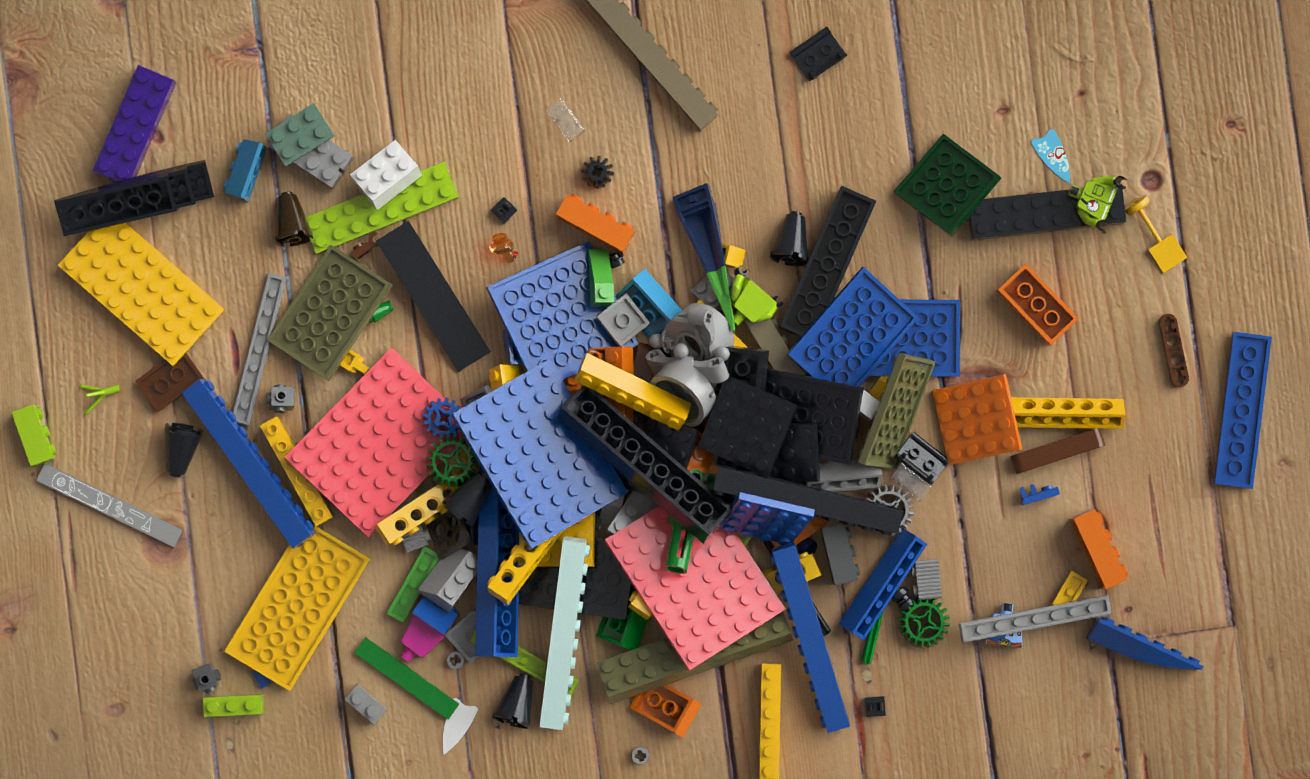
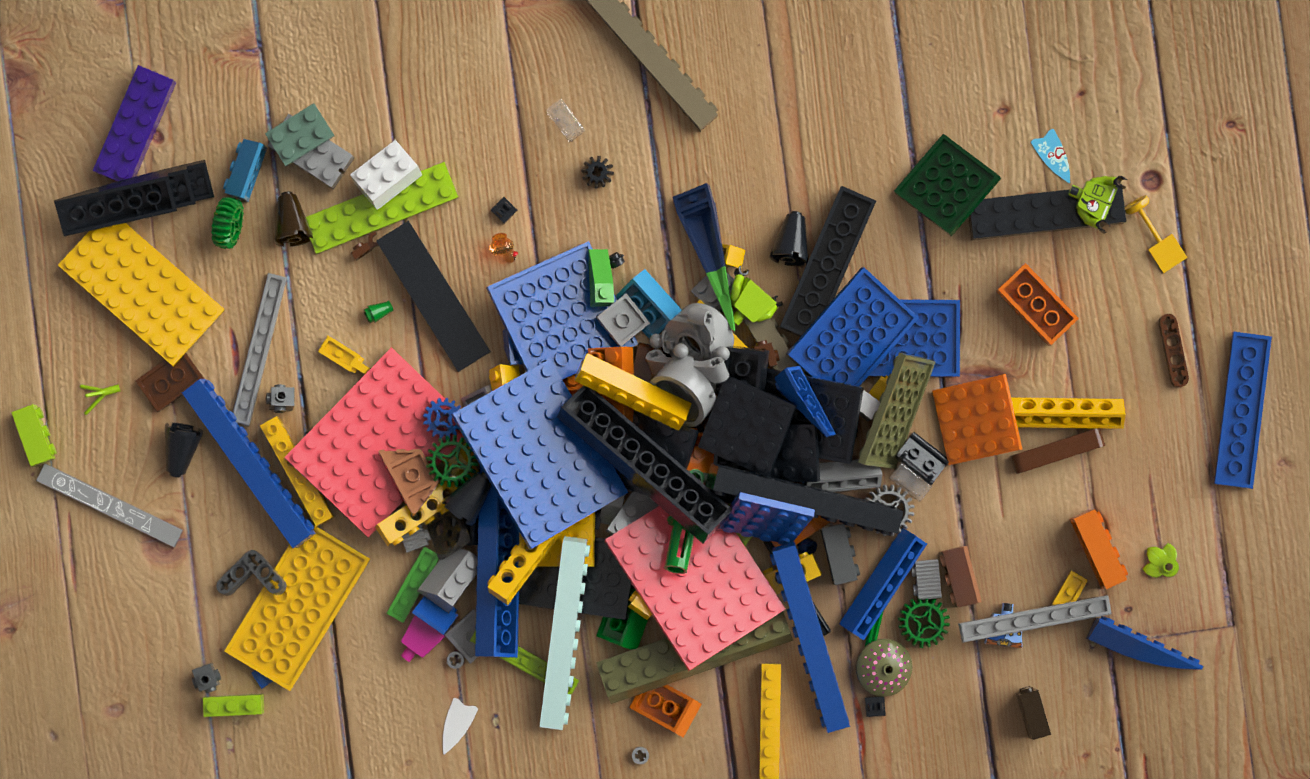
olive plate [267,245,393,381] -> none
light grey brick [345,684,388,724] -> none
green tile [355,637,459,720] -> none
black cone [492,673,533,729] -> none
orange brick [556,193,635,255] -> none
black piece [789,26,848,82] -> none
black wheel [891,586,916,611] -> none
blue plate [1019,484,1060,505] -> none
none -> green gear [211,197,244,249]
none -> dark grey beam [216,550,286,596]
none -> nougat wing [378,449,439,516]
none -> reddish brown bracket [753,340,780,368]
none -> blue wedge [775,366,836,437]
none -> olive dish [856,639,912,697]
none -> nougat slope [939,546,982,608]
none -> dark brown brick [1016,686,1051,740]
none -> lime plate [1143,543,1179,578]

